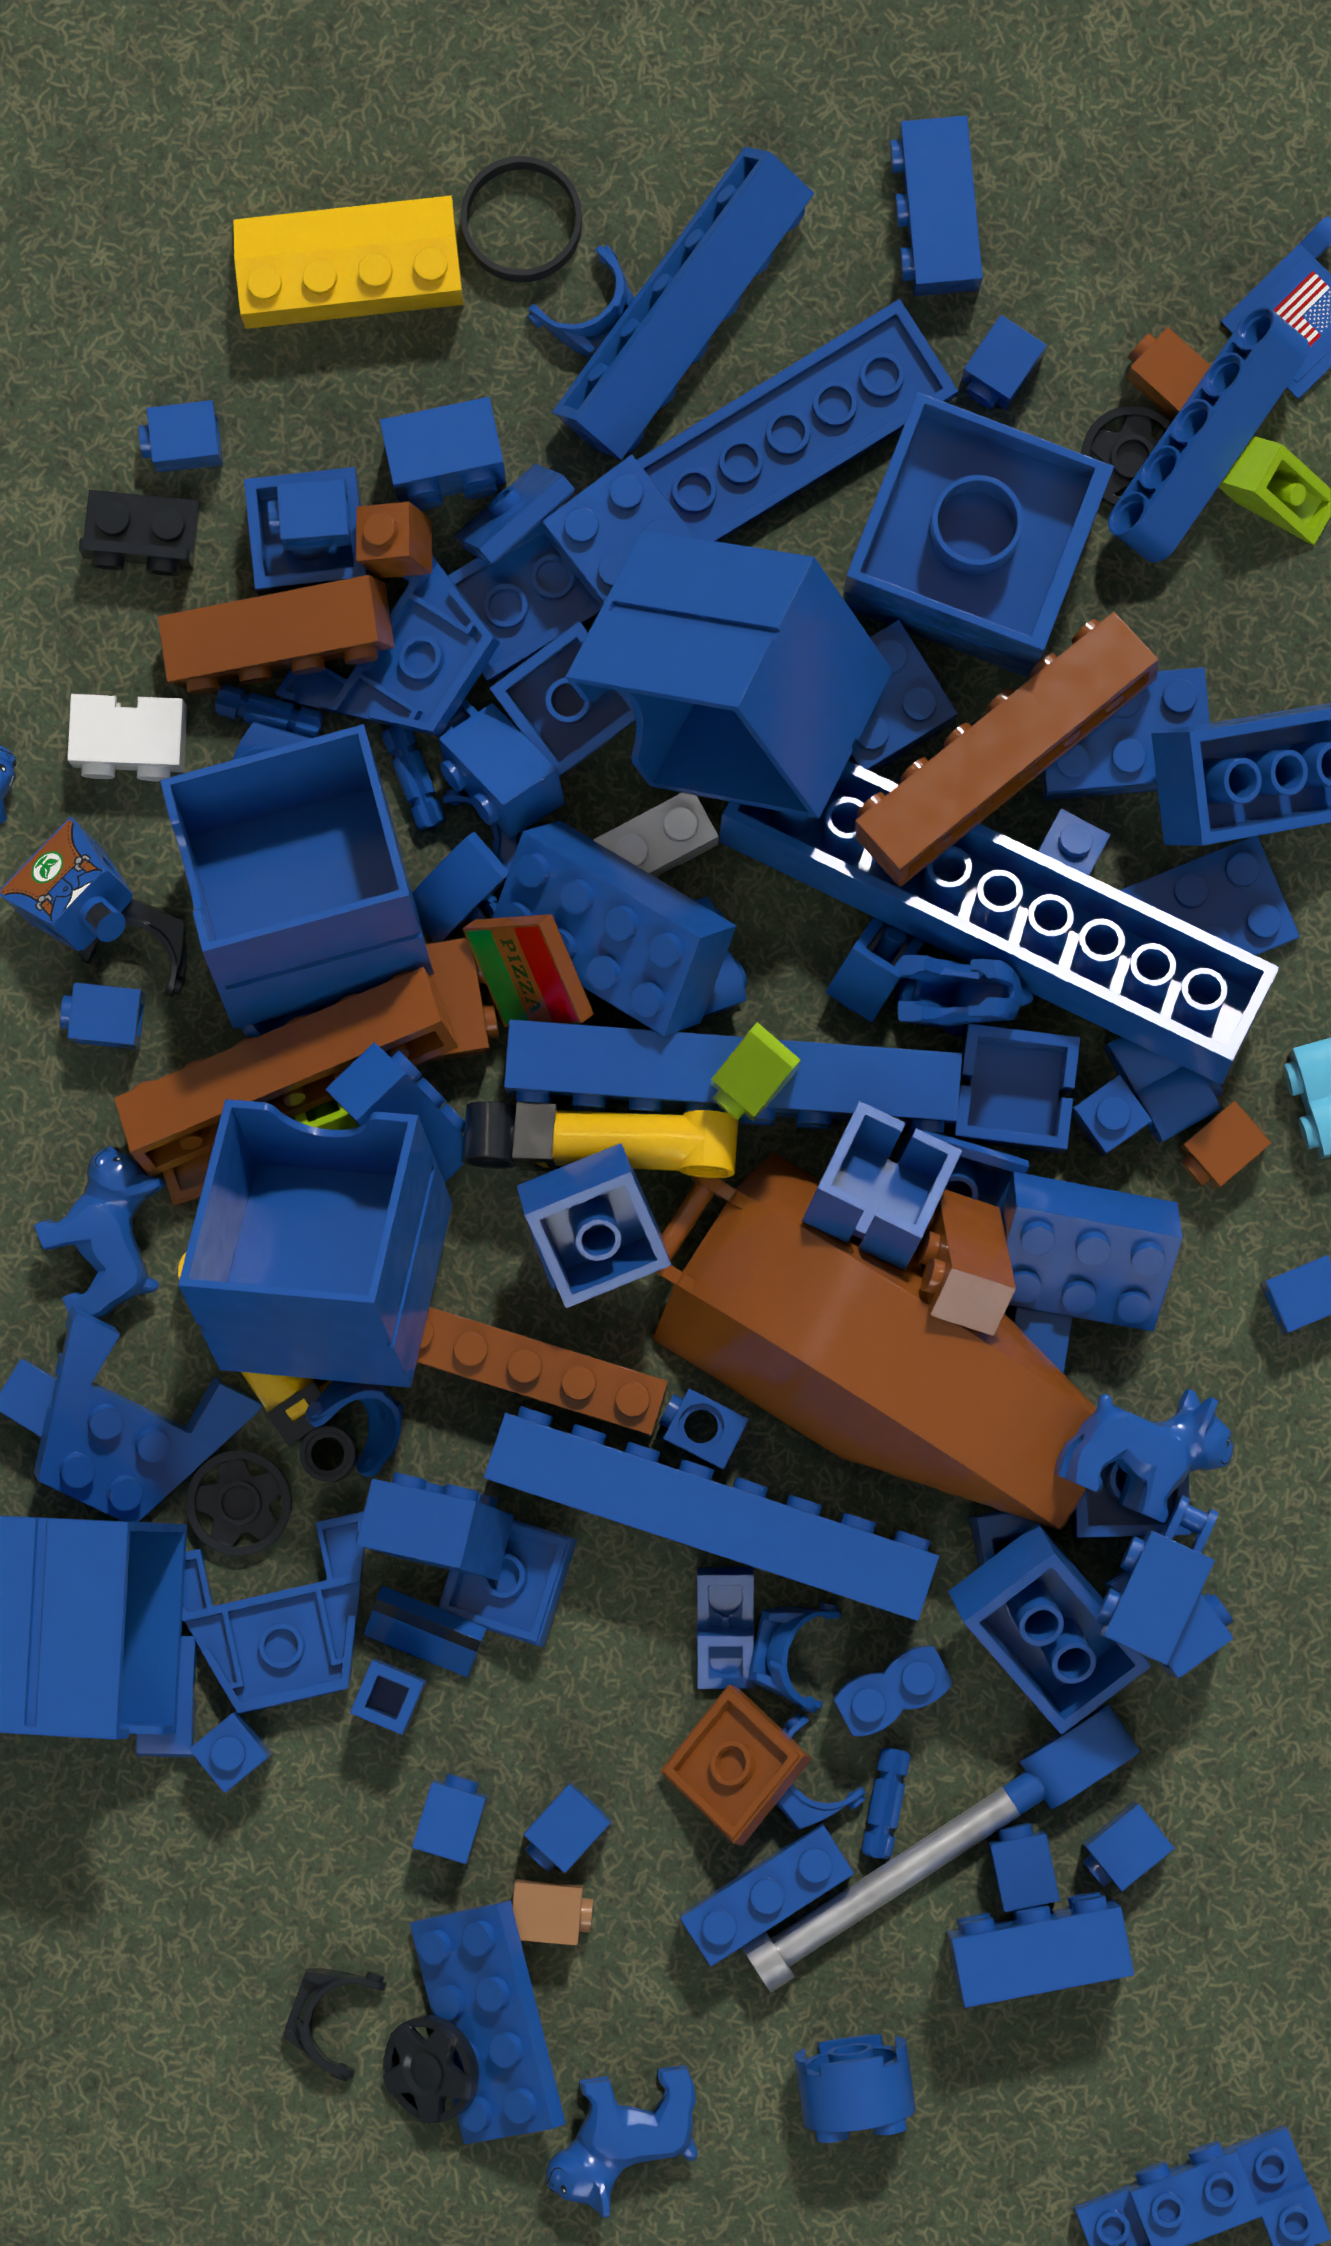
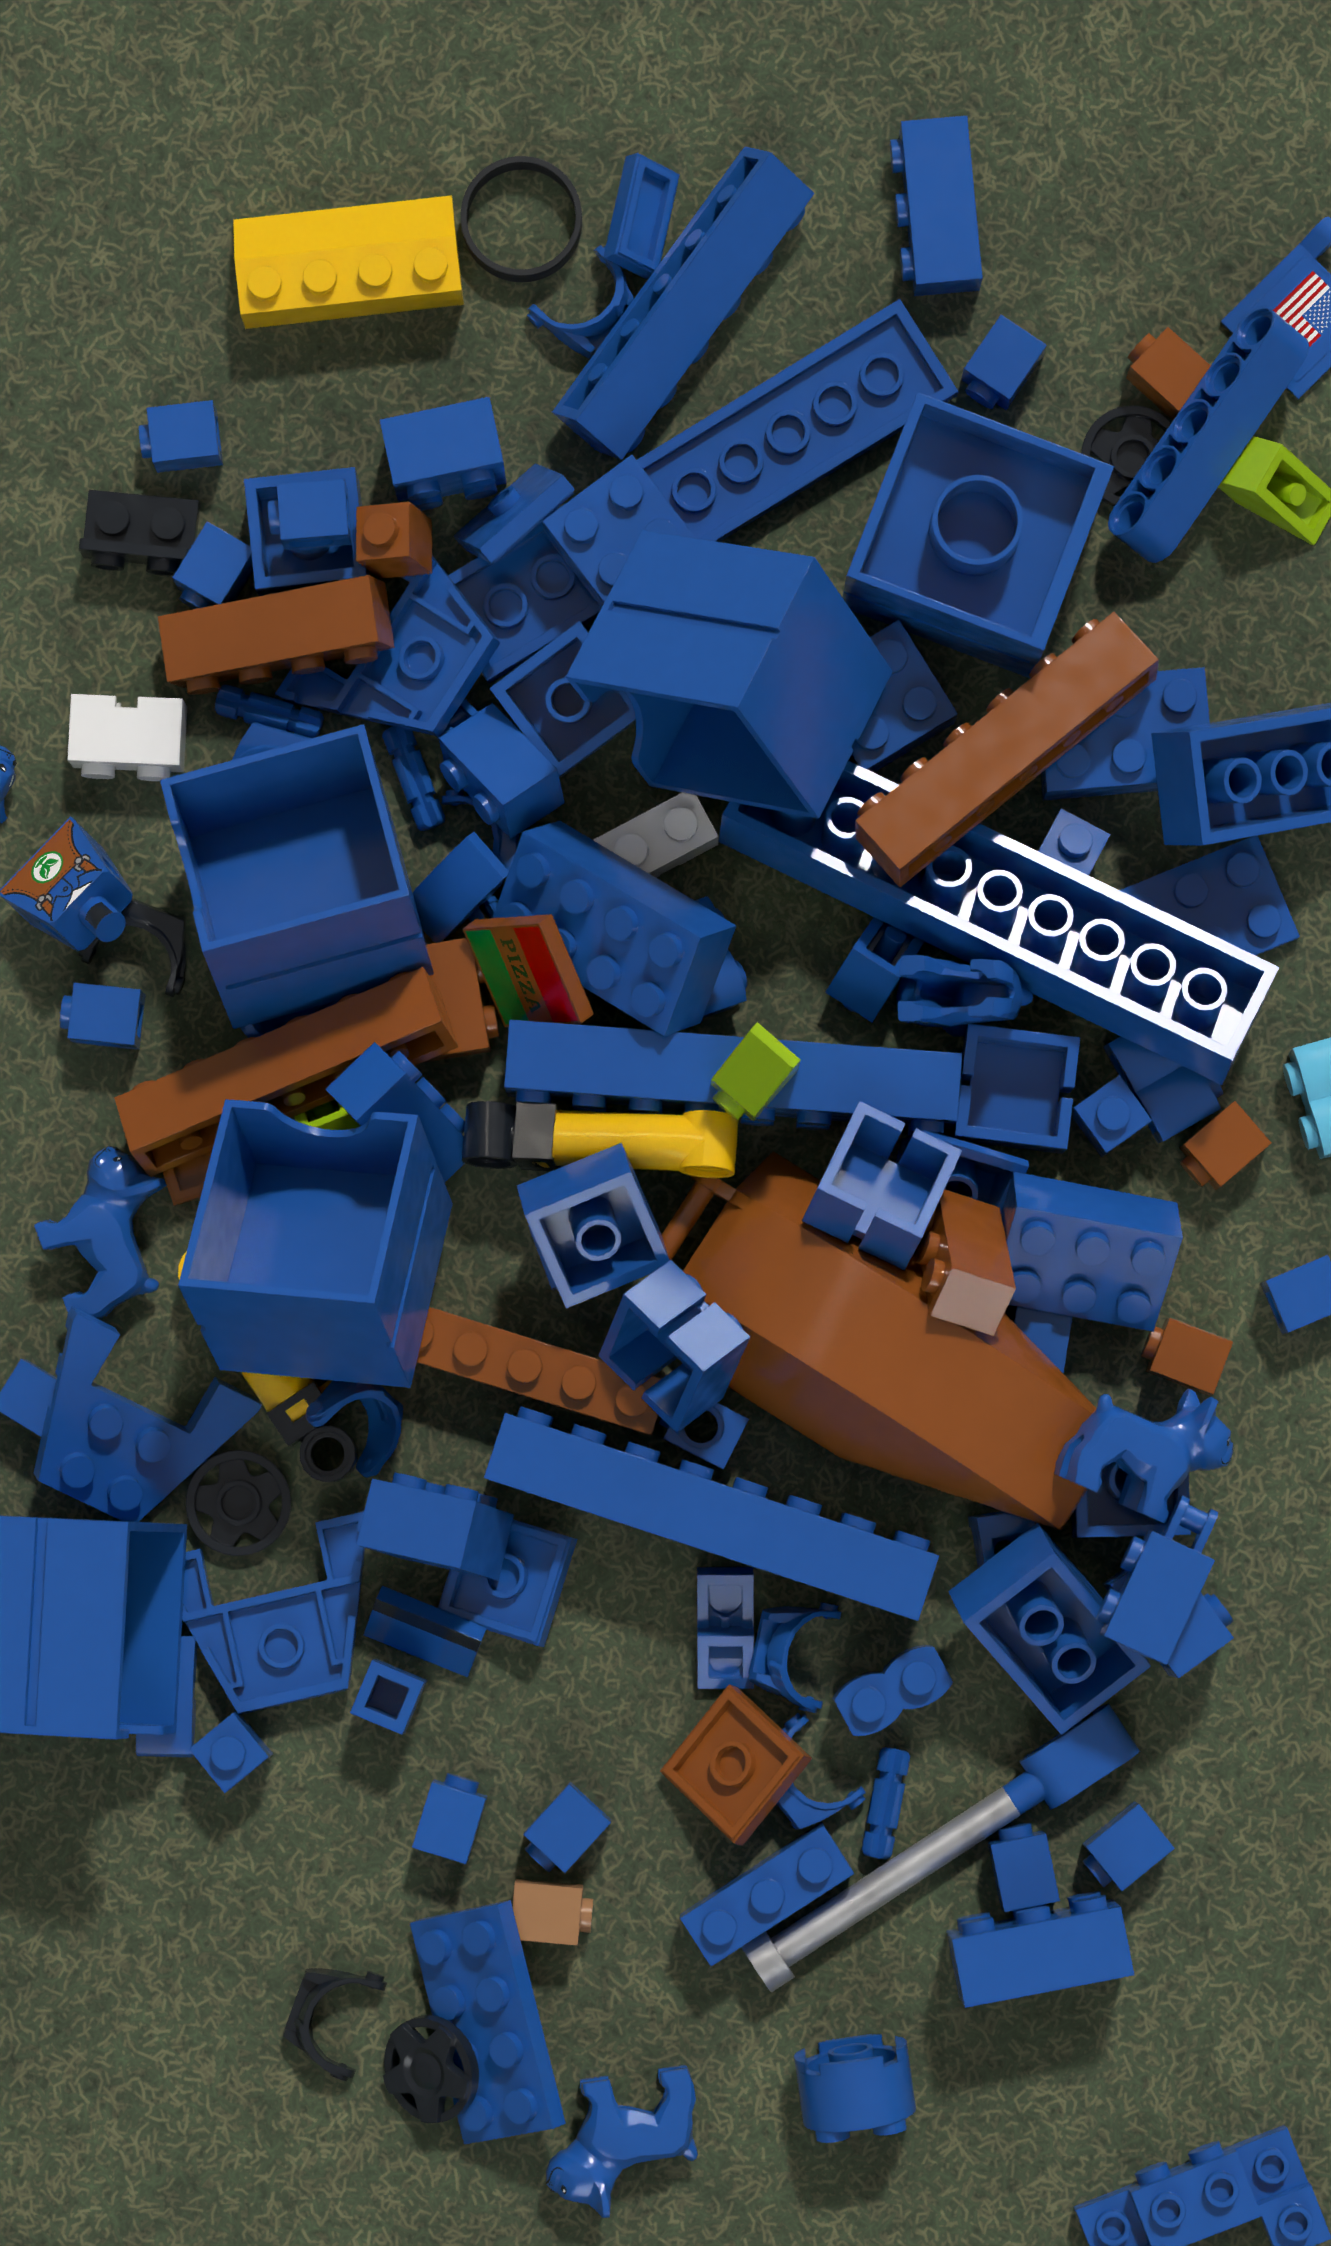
none -> blue brick [173,522,253,609]
none -> blue piece [598,1260,750,1433]
none -> blue tile [603,153,680,279]
none -> dark orange brick [1141,1318,1233,1396]

